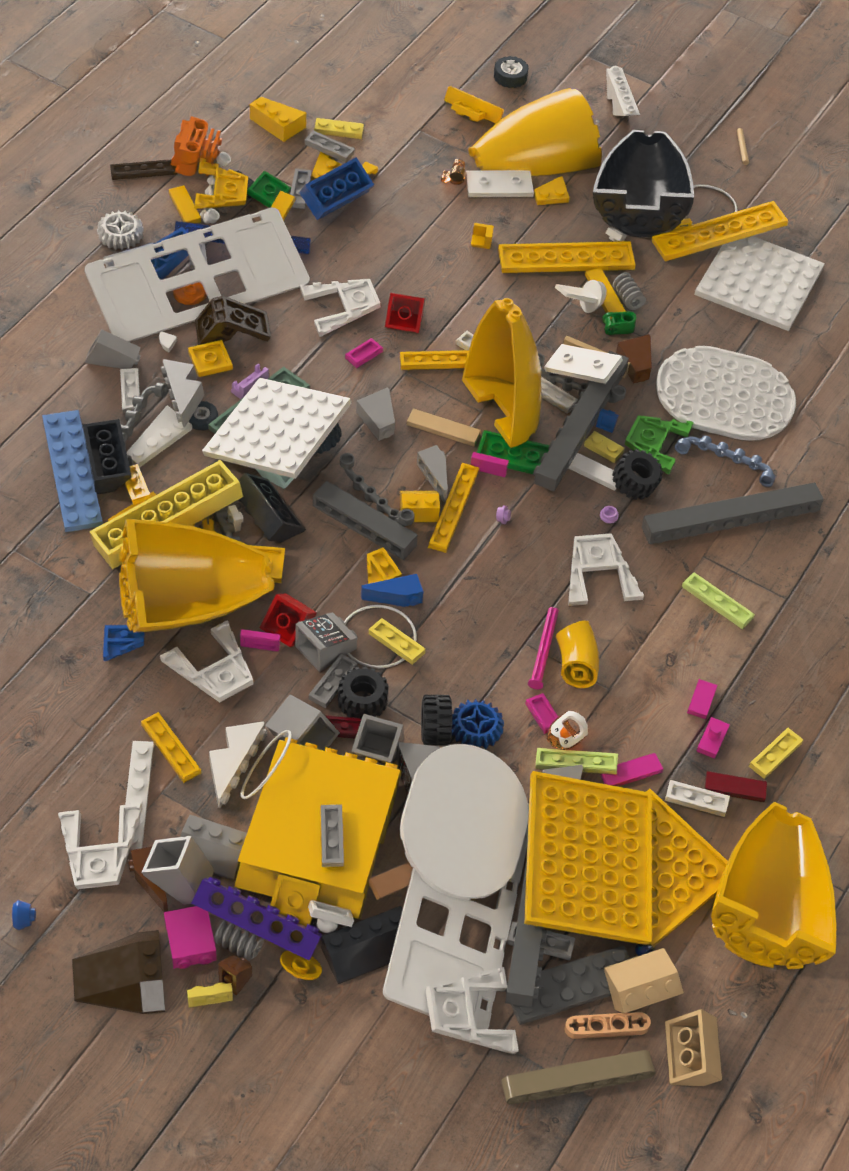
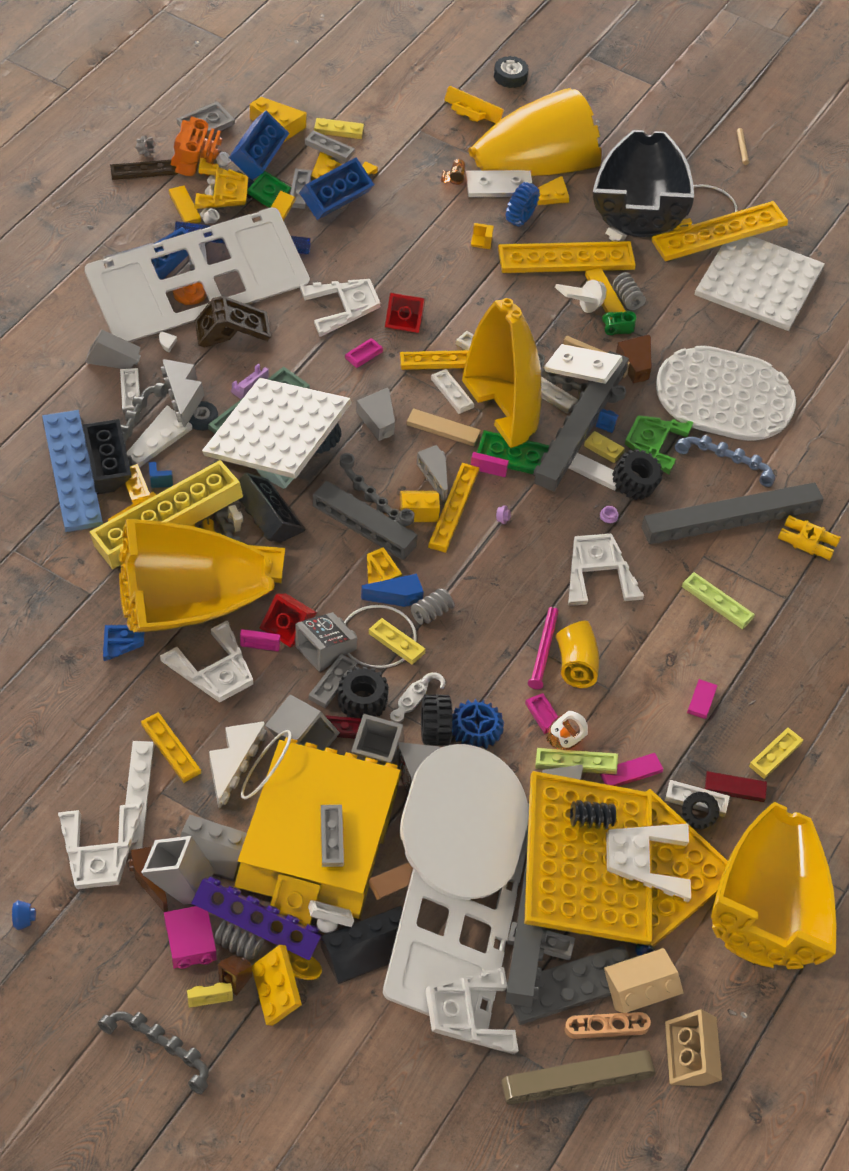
dark brown wedge [72,930,165,1014] -> none
white gear [97,210,143,250] -> none
yellow plate [188,340,233,377] -> none
white slope [606,66,640,116] -> none
dark pink tile [696,717,730,759] -> none
none -> dark grey bar [98,1011,209,1094]
none -> light grey gear [135,135,156,157]
none -> panel [149,462,173,488]
none -> light grey plate [177,102,235,136]
none -> blue brick [228,111,289,180]
none -> yellow plate [251,945,302,1026]
none -> white piece [390,672,445,723]
none -> light grey piece [411,589,455,625]
none -> white tile [431,369,474,414]
none -> blue gear [506,182,540,227]
none -> black piece [570,800,616,830]
none -> white wing [606,824,691,902]
none -> black tyre [682,792,720,829]
none -> yellow pin [778,515,841,561]

